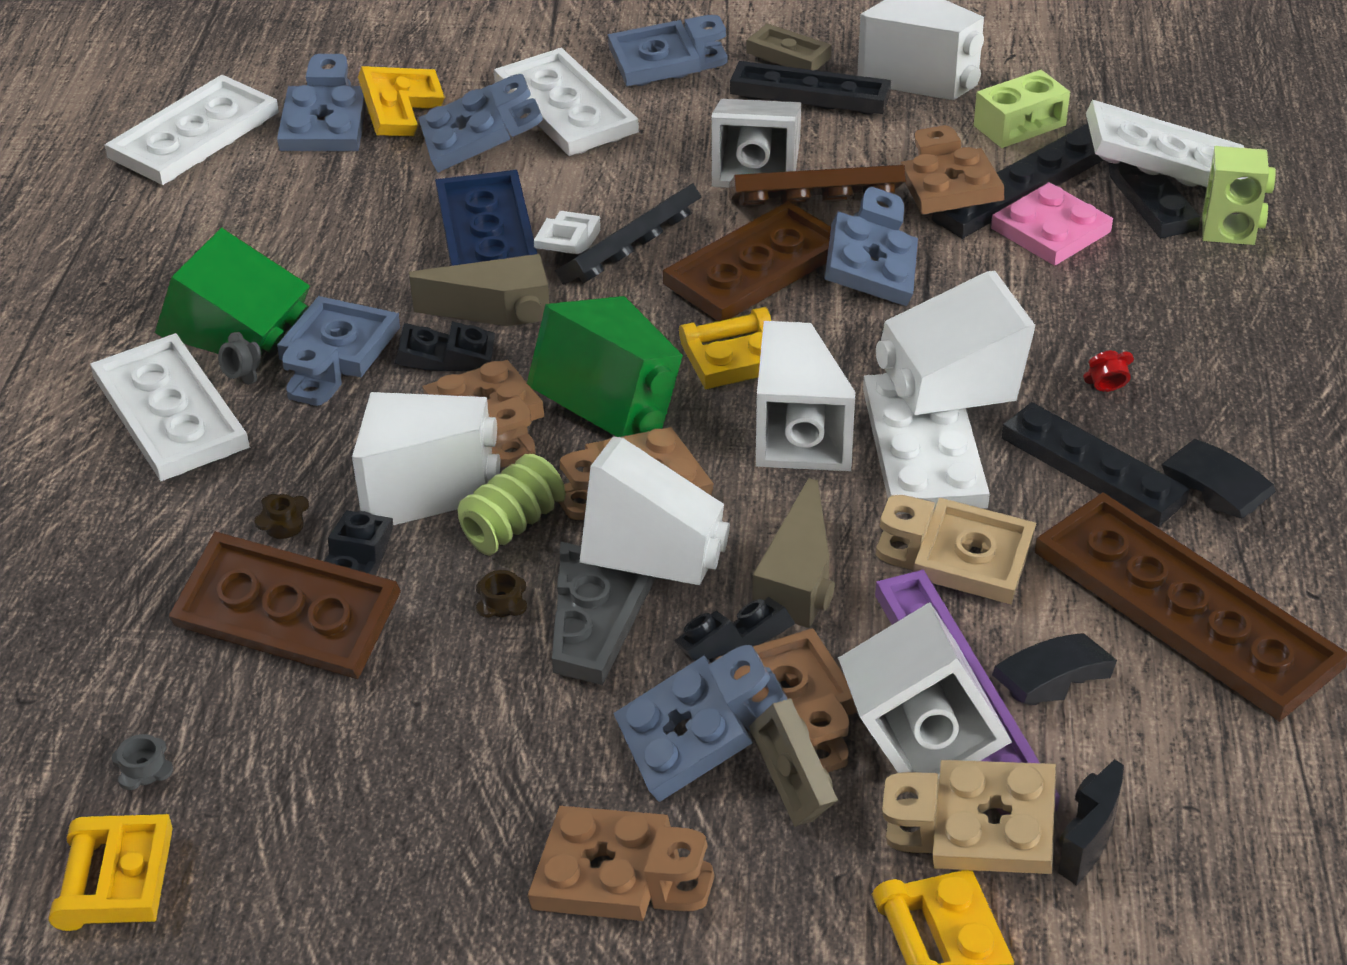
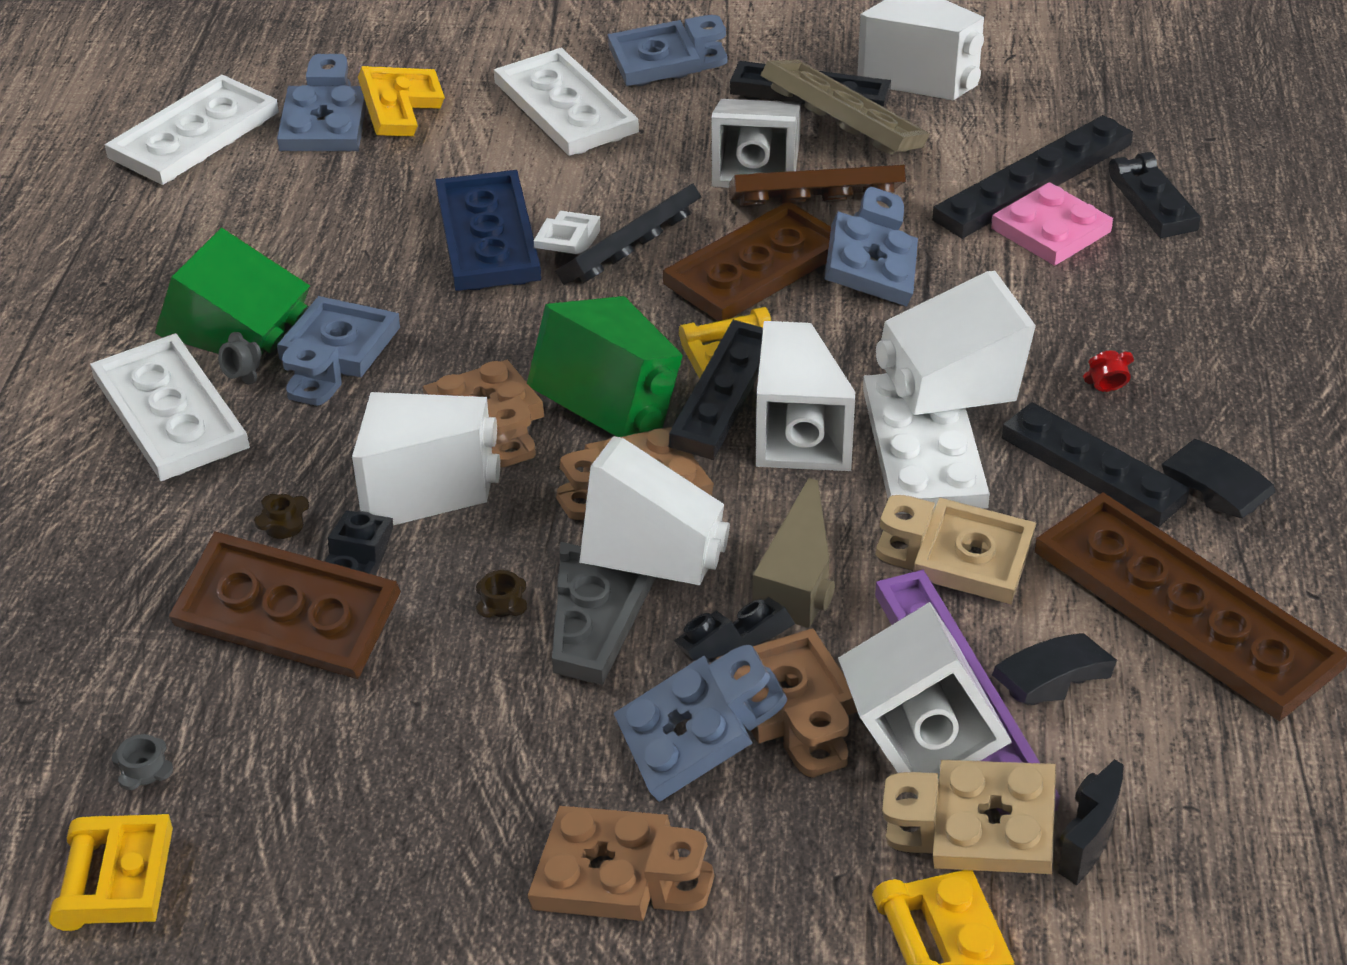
black slope [394,321,495,371] -> none
dark tan slope [409,254,549,326] -> none
sand blue plate [419,74,543,172] -> none
yellowish green piece [457,454,566,556] -> none
dark tan plate [746,23,831,70] -> none
dark tan plate [749,698,838,827] -> none
medium nougat plate [901,125,1004,215] -> none
yellowish green brick [974,70,1070,148] -> none
white plate [1086,99,1248,187] -> none
yellowish green brick [1202,146,1276,245] -> none
none -> black plate [668,319,763,460]
none -> dark tan plate [760,59,930,155]

